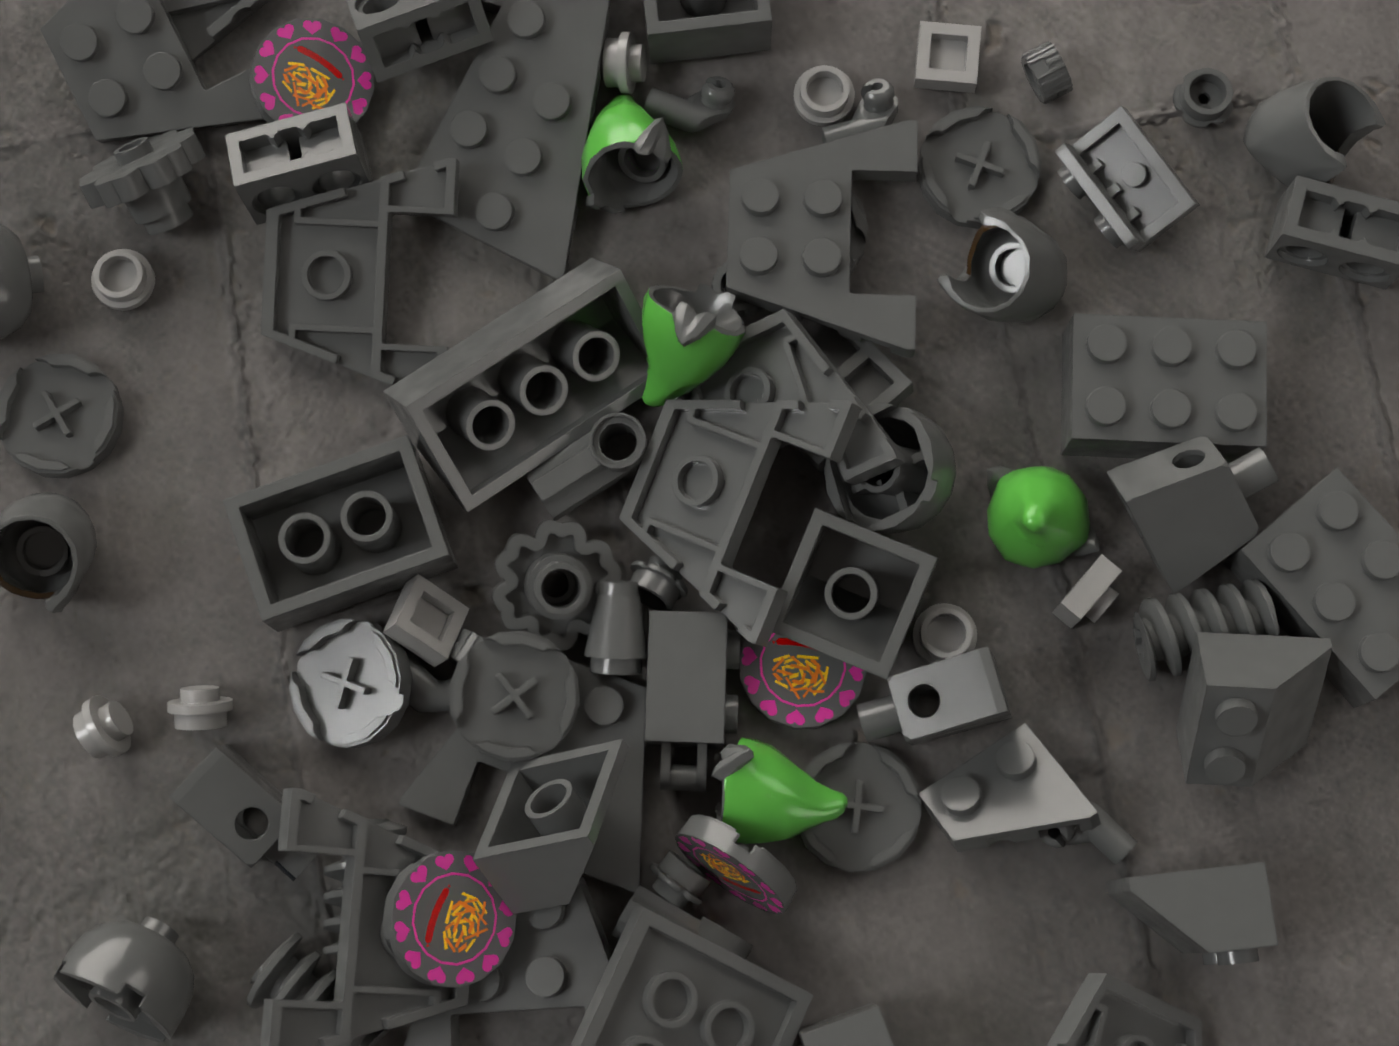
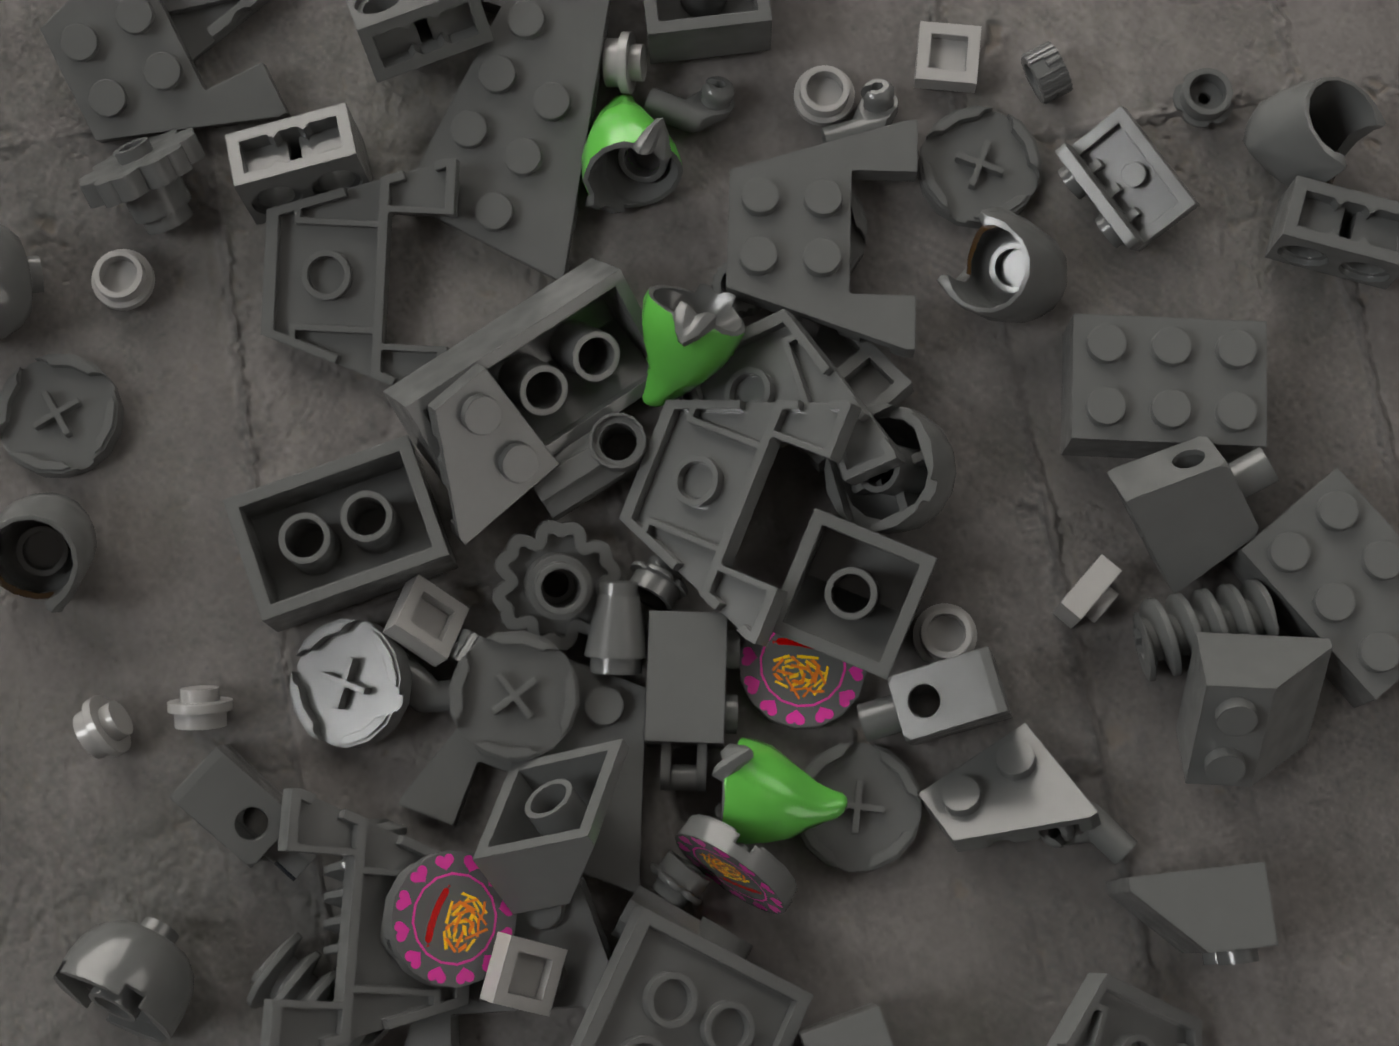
dark grey tile [249,18,374,124] -> none
bright green hat [986,465,1100,569] -> none
none -> dark grey wing [427,363,559,545]
none -> light grey plate [479,931,568,1017]

